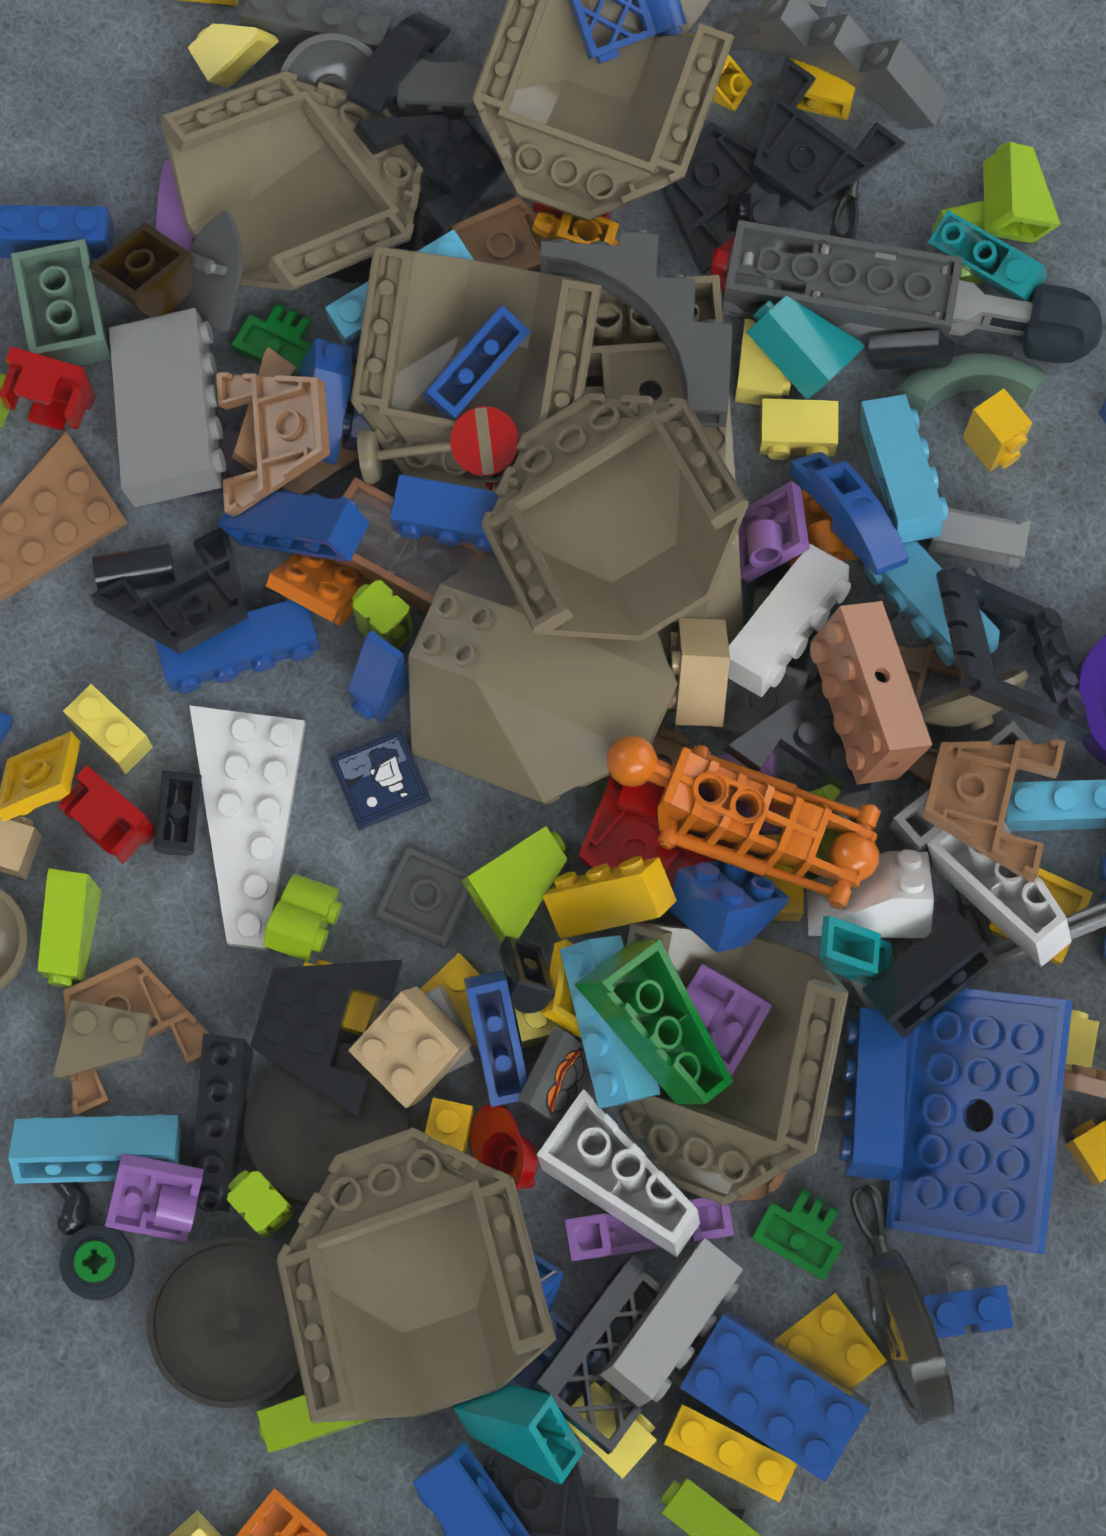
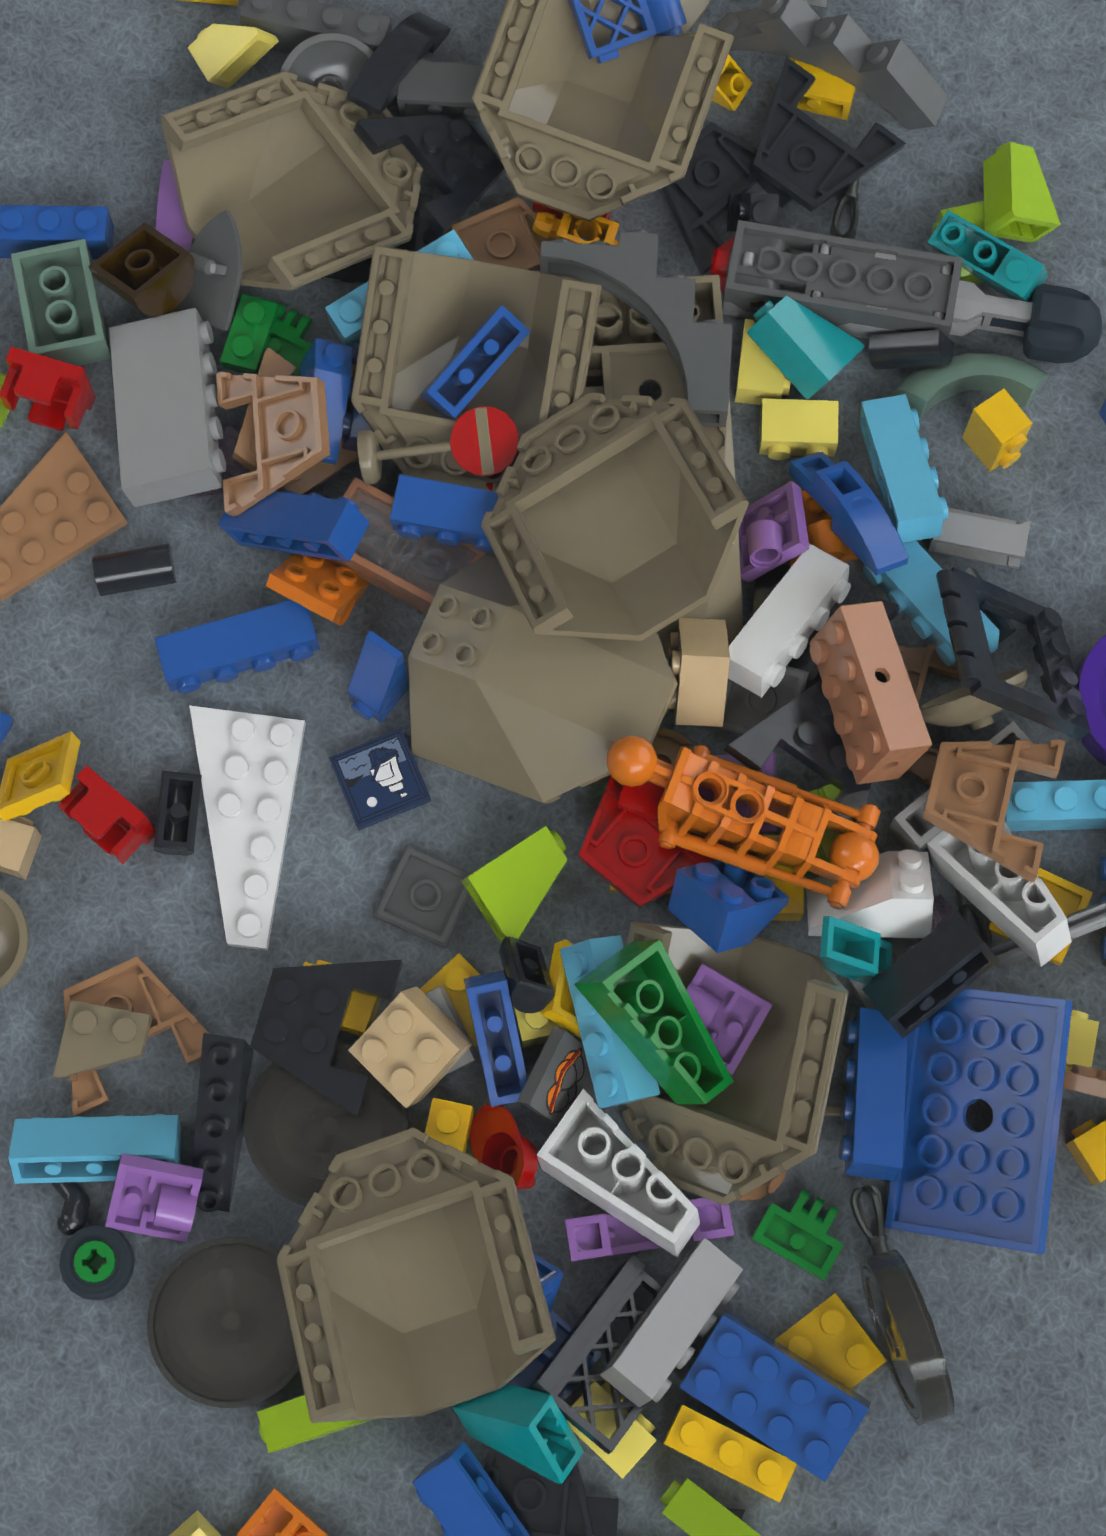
lime slope [37,868,102,988] -> none
light yellow brick [63,684,153,774] -> none
black wing [91,527,248,654] -> none
lime brick [227,1170,296,1238] -> none
lime brick [263,873,343,962] -> none
lime brick [352,580,414,649] -> none
yellow brick [542,856,677,939] -> none
blue piece [917,1262,1014,1341] -> none
none -> green plate [220,294,280,375]

